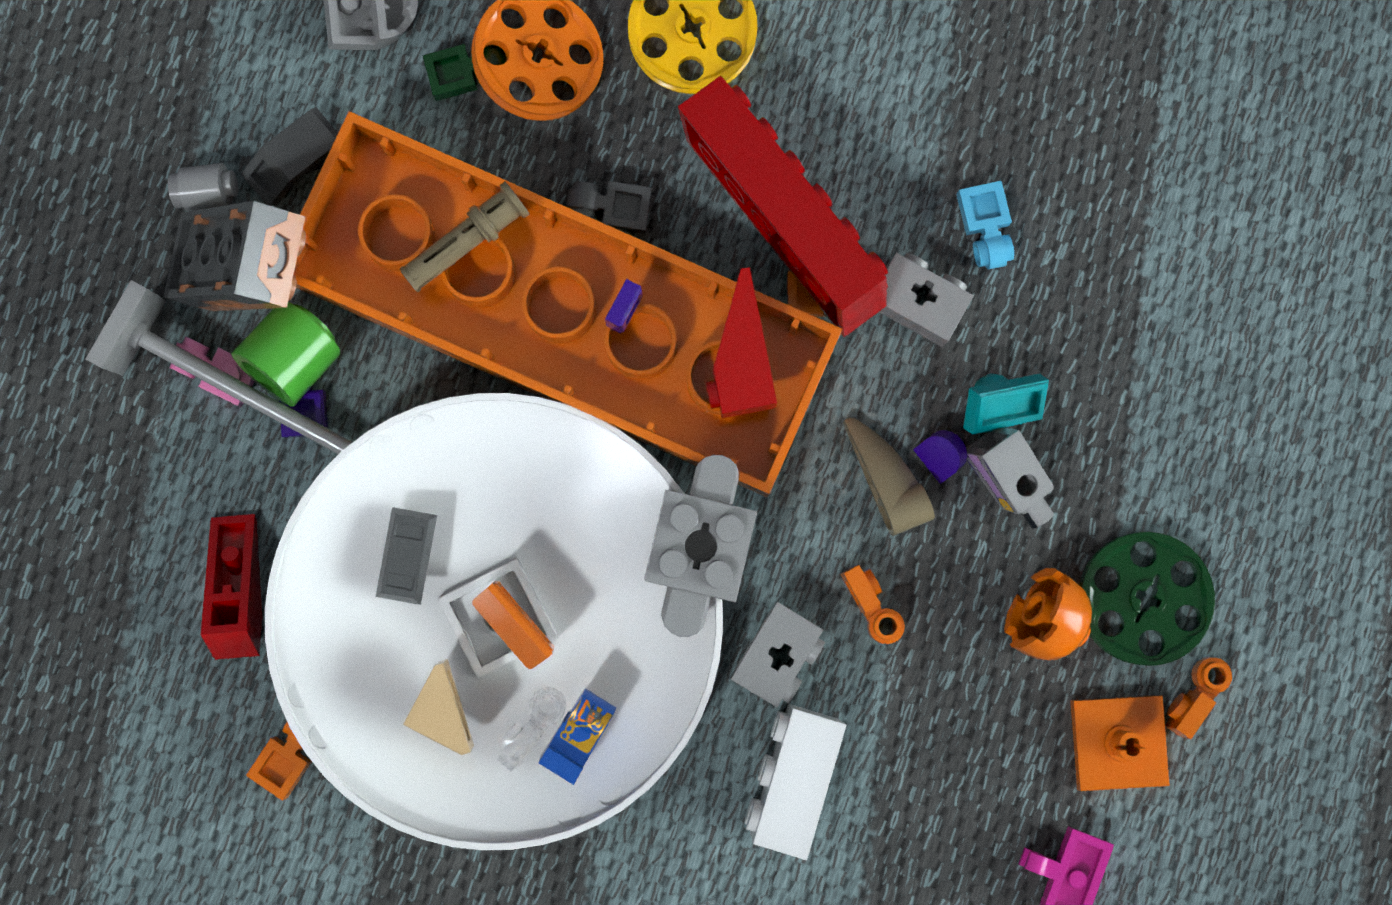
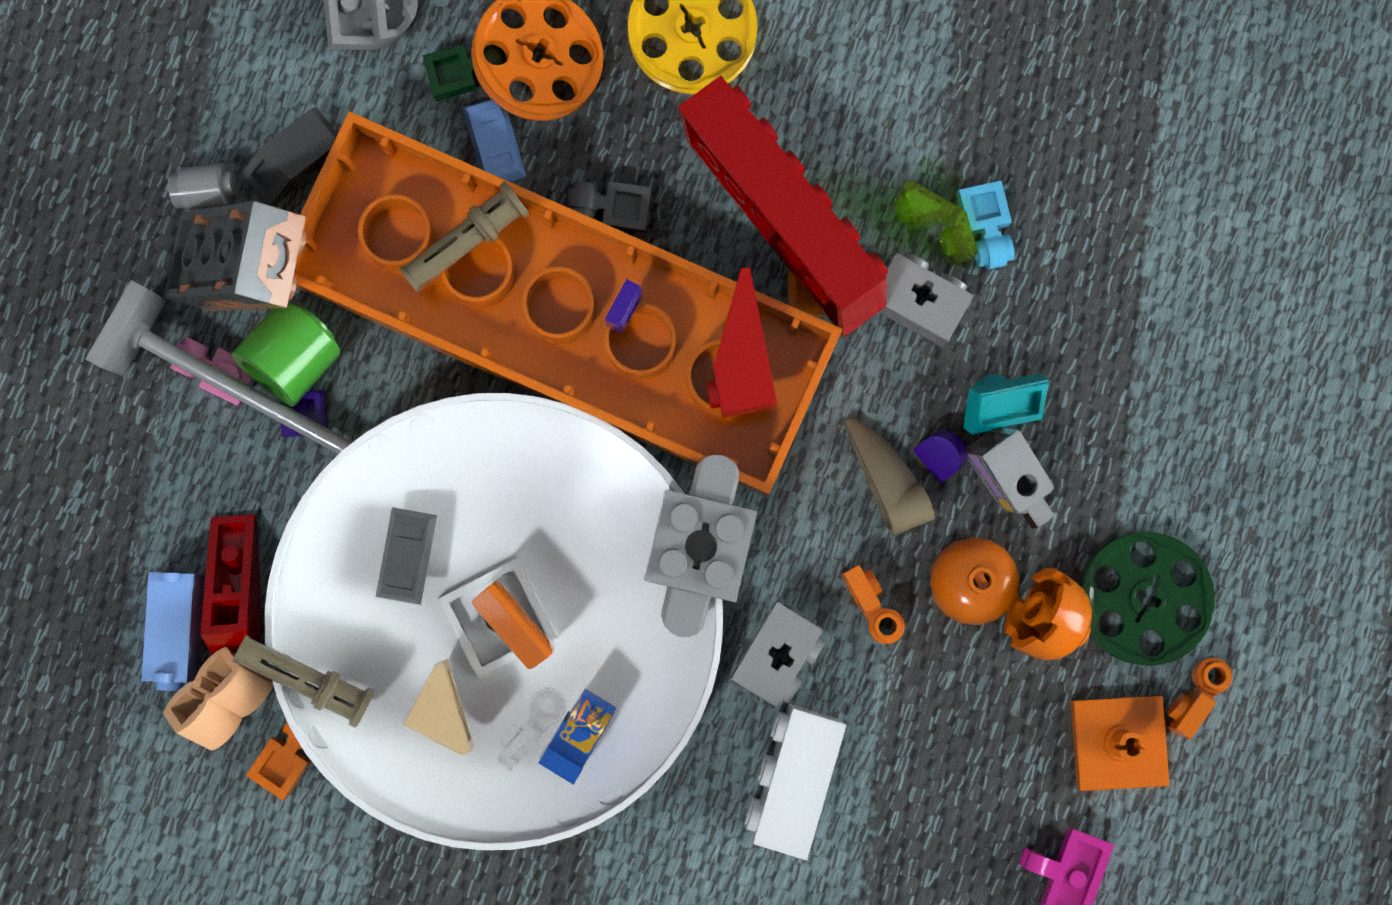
none -> light blue brick [141,572,205,691]
none -> light nougat brick [163,647,273,751]
none -> dark tan pin [232,635,375,728]
none -> medium blue tile [462,99,527,182]
none -> clear neon green slope [894,180,978,266]
none -> orange cylinder [930,537,1020,625]

